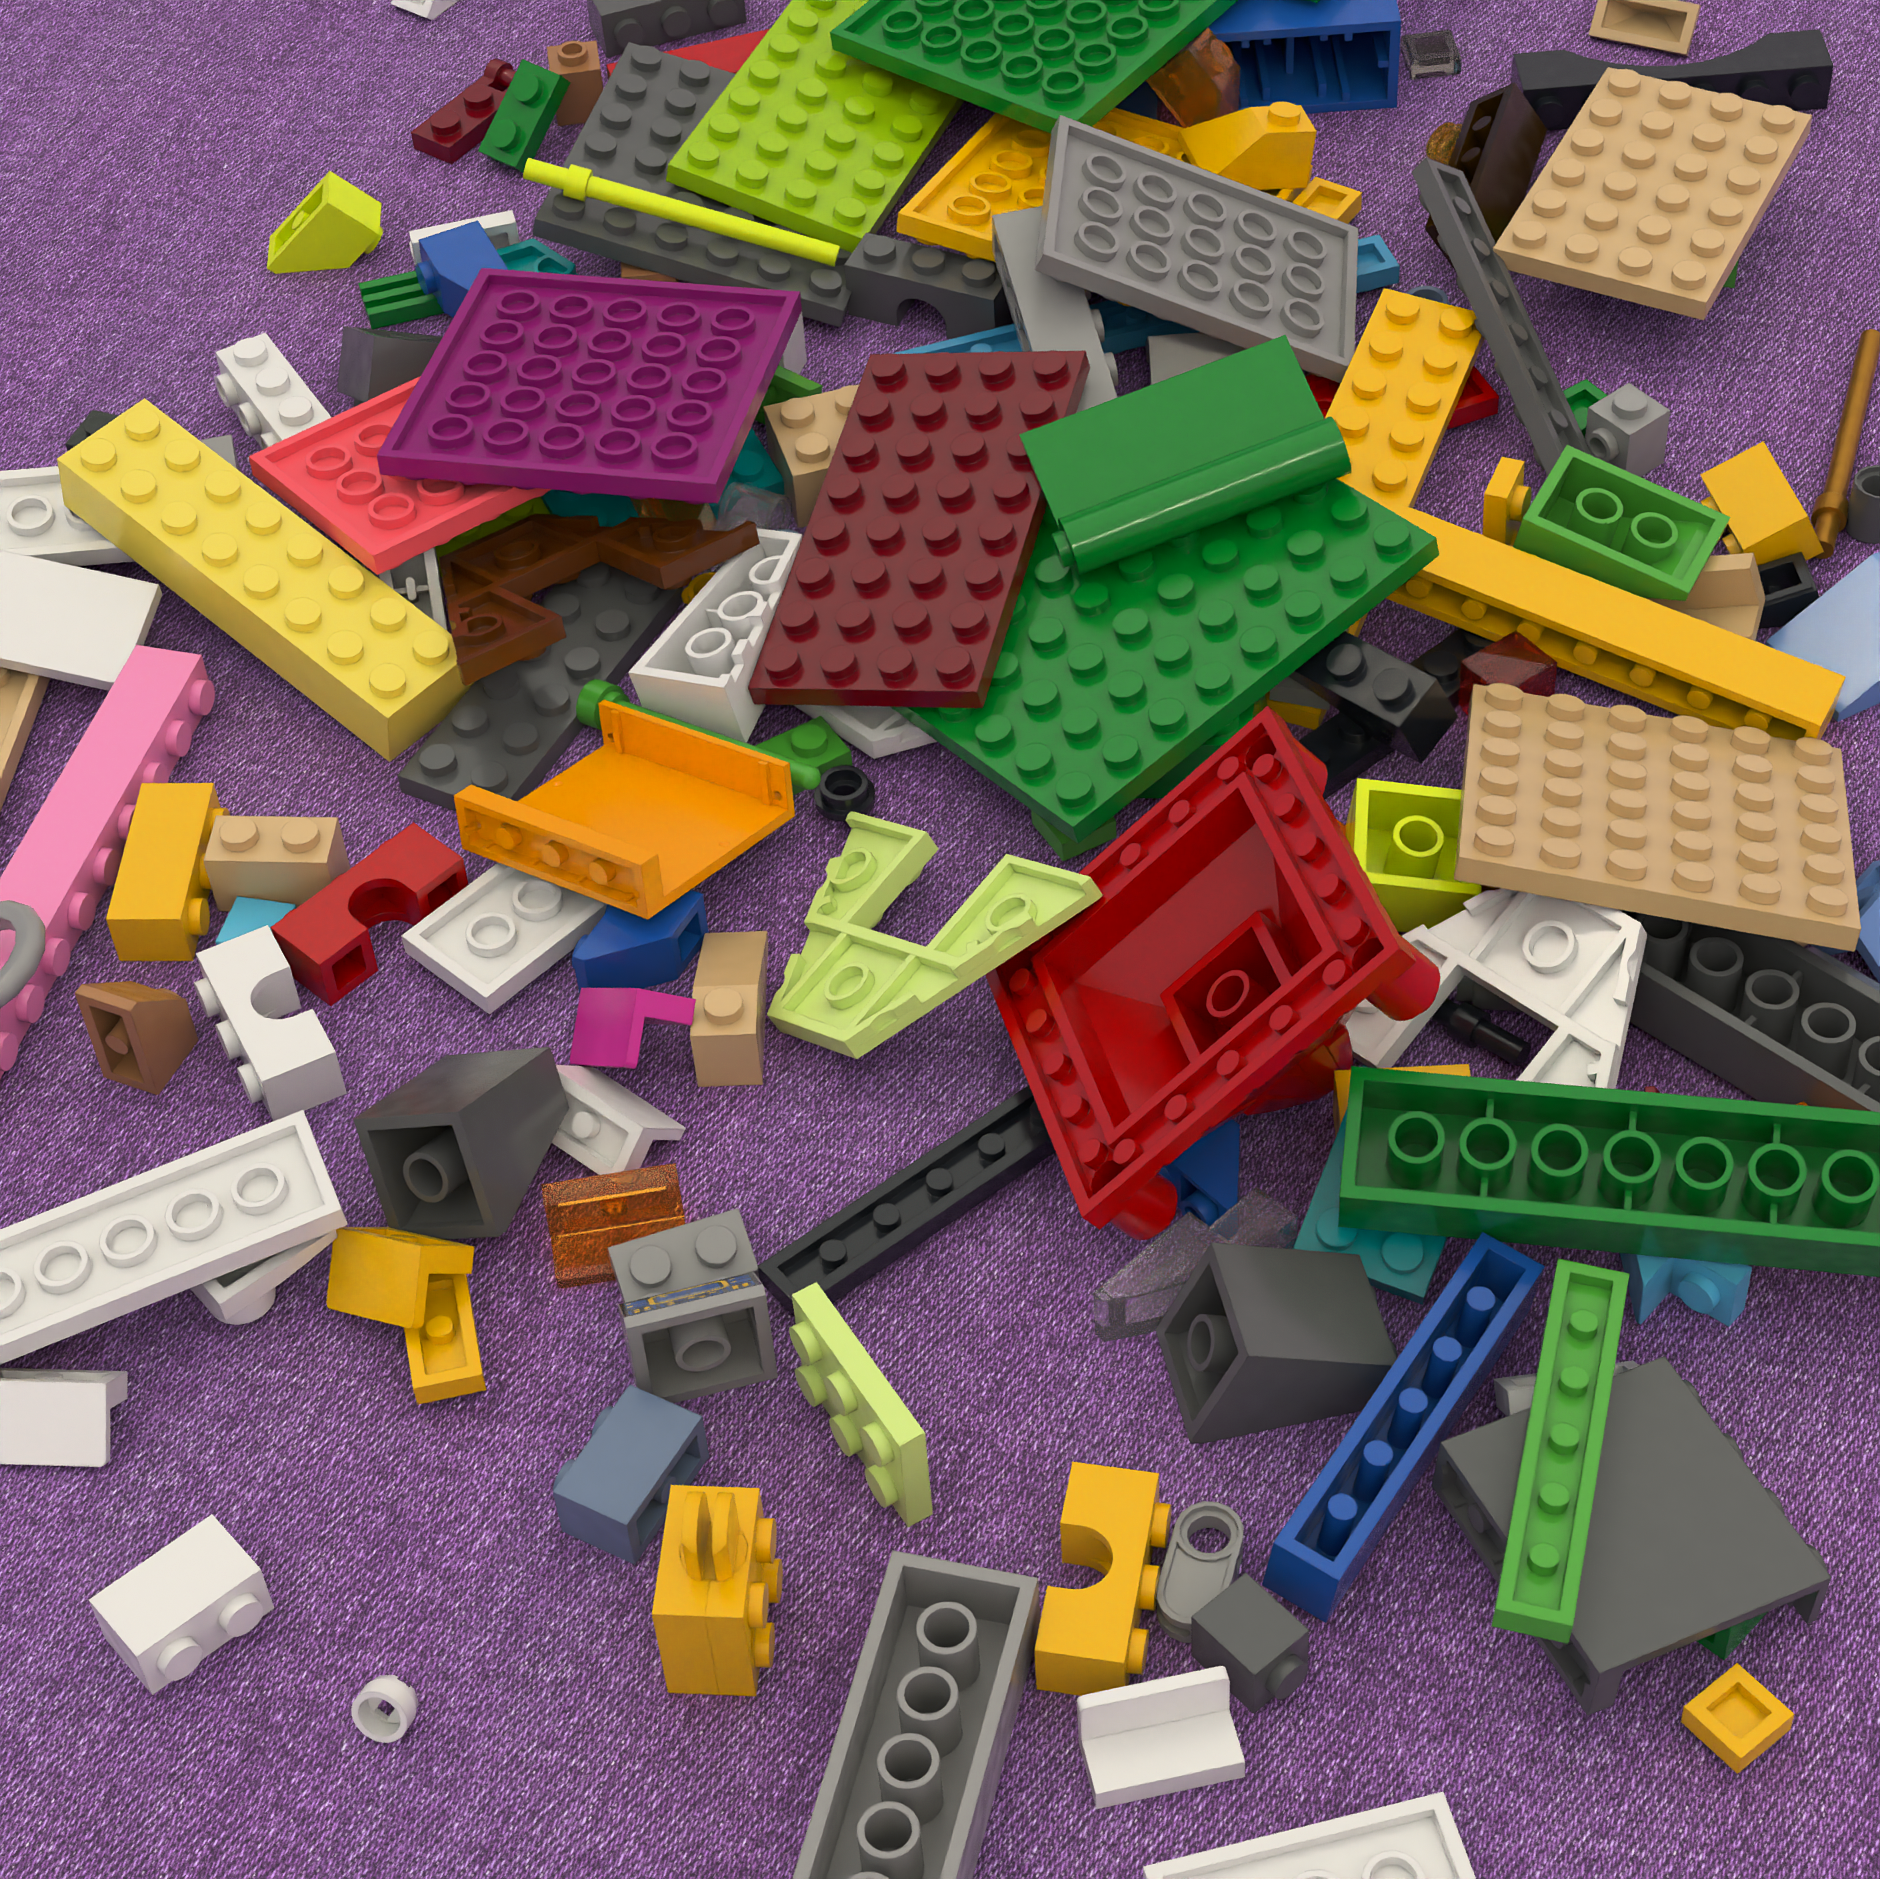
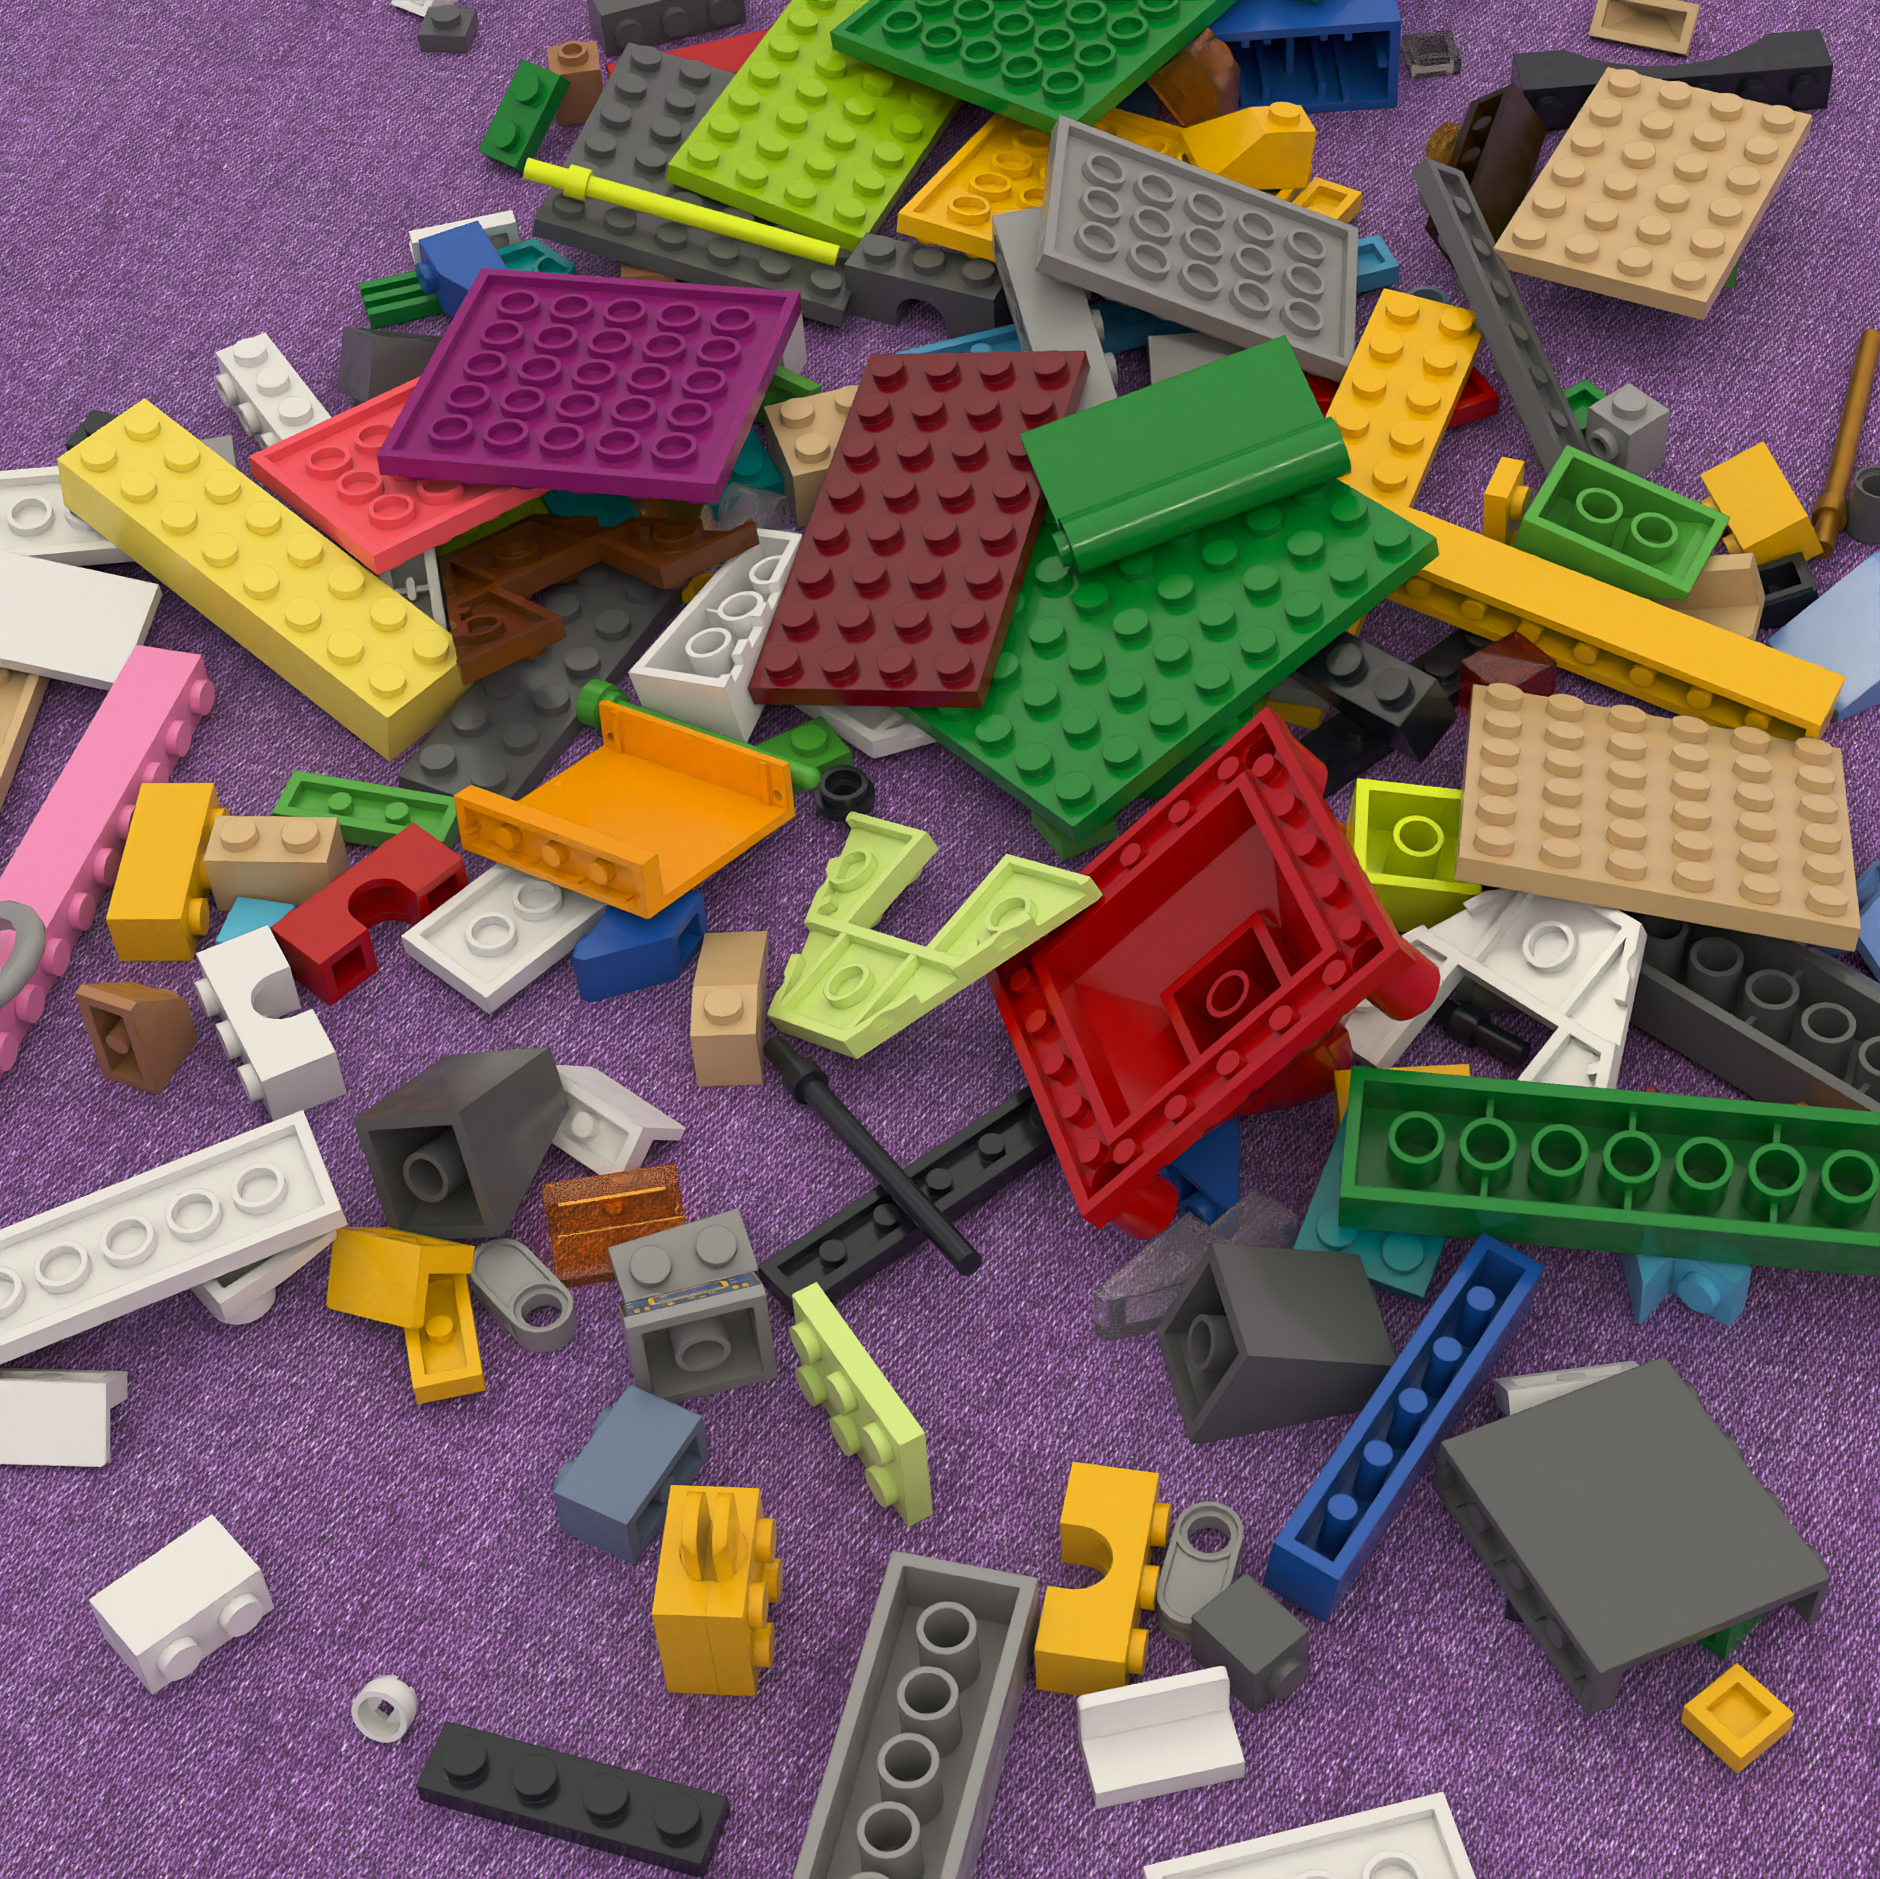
neon yellow slope [267,171,383,274] -> none
dark red plate [411,58,516,164] -> none
dark pink panel [570,988,696,1069] -> none
bright green plate [1491,1258,1630,1644] -> none
none -> bright green plate [272,770,460,849]
none -> black plate [416,1721,730,1879]
none -> dark grey plate [417,5,479,53]
none -> light grey piece [469,1238,577,1353]
none -> black bar [763,1036,982,1276]

